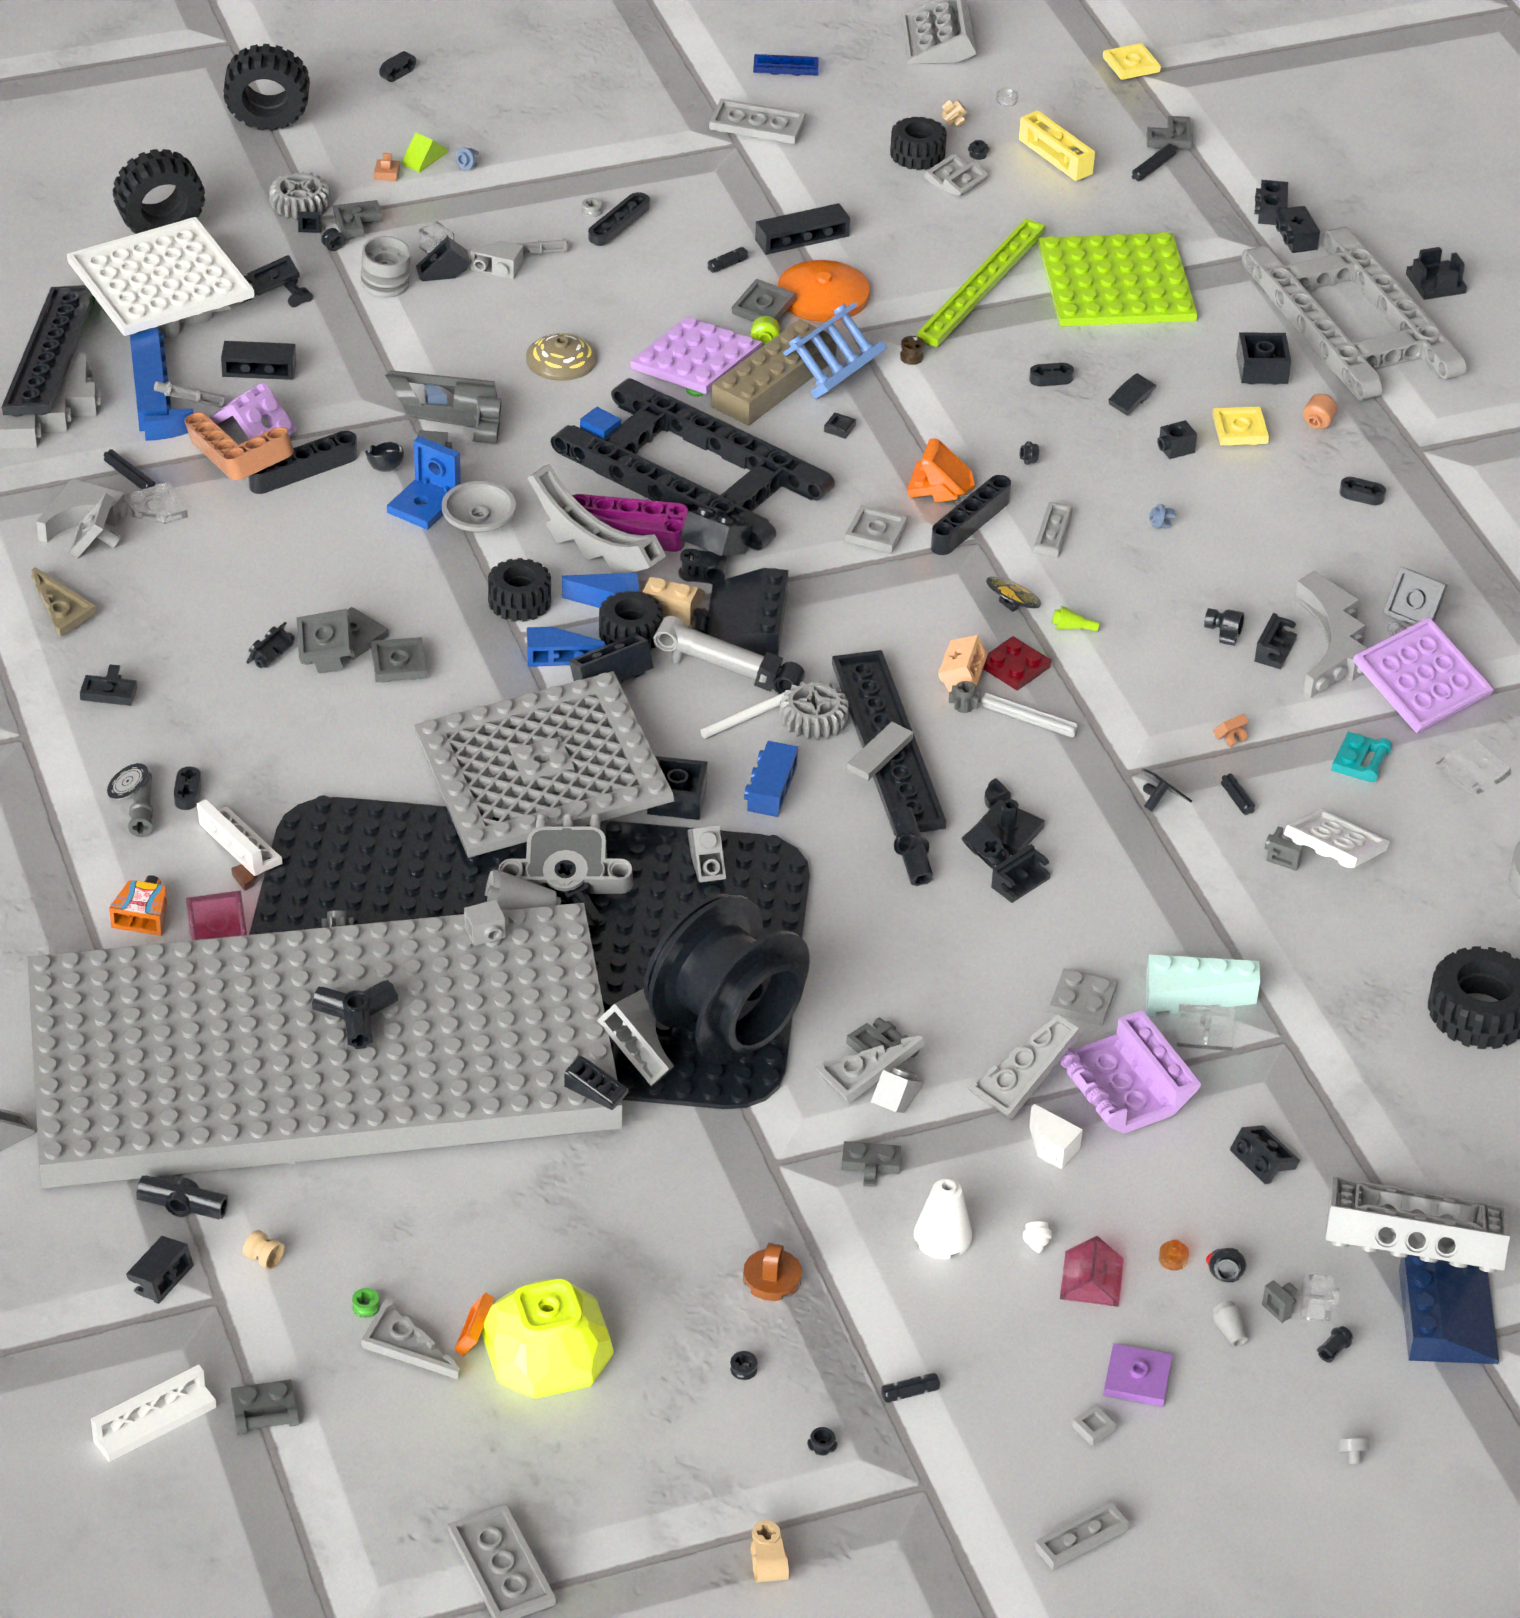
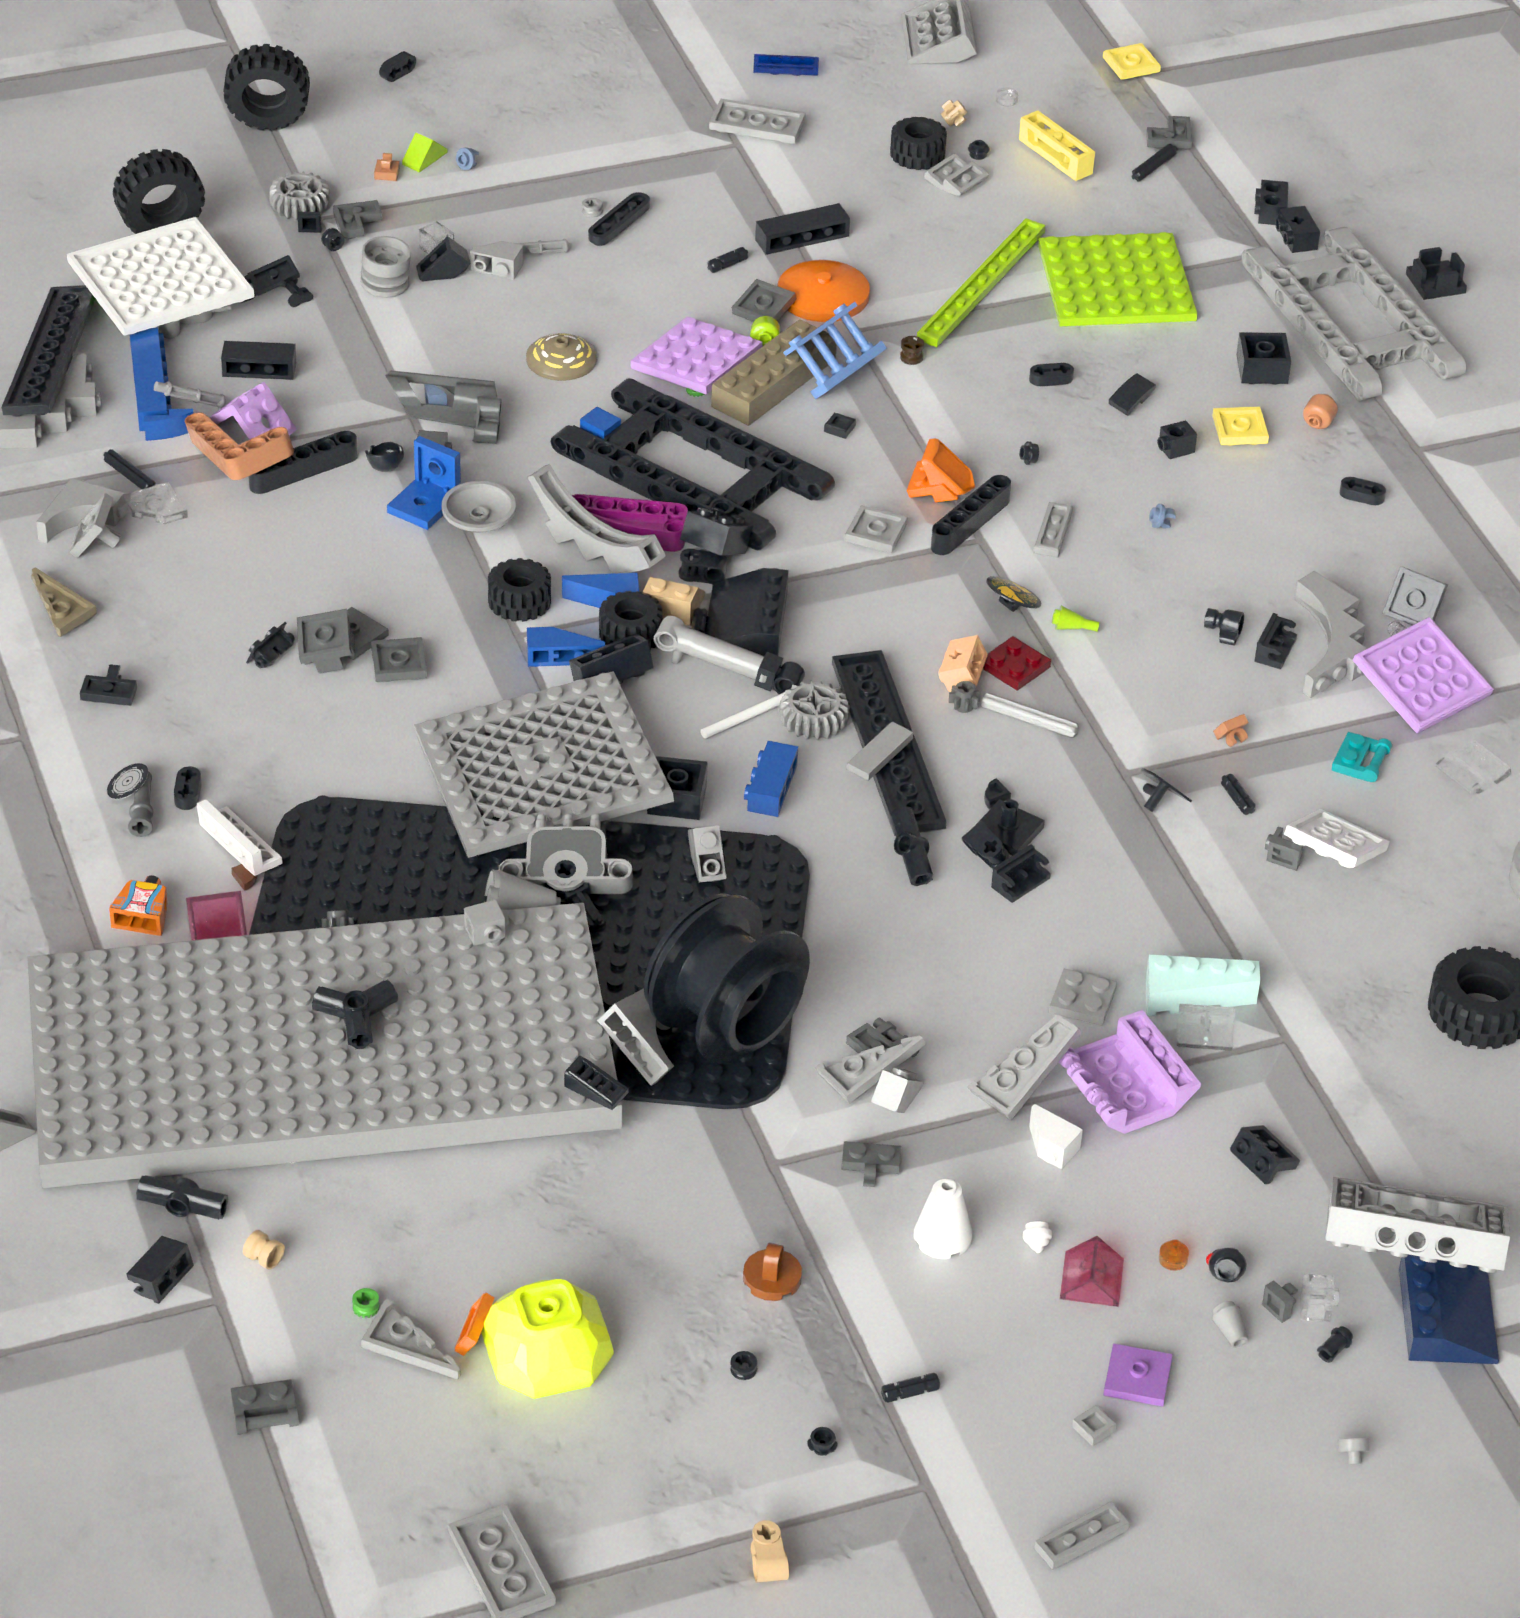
white fence [91,1365,216,1462] -> none

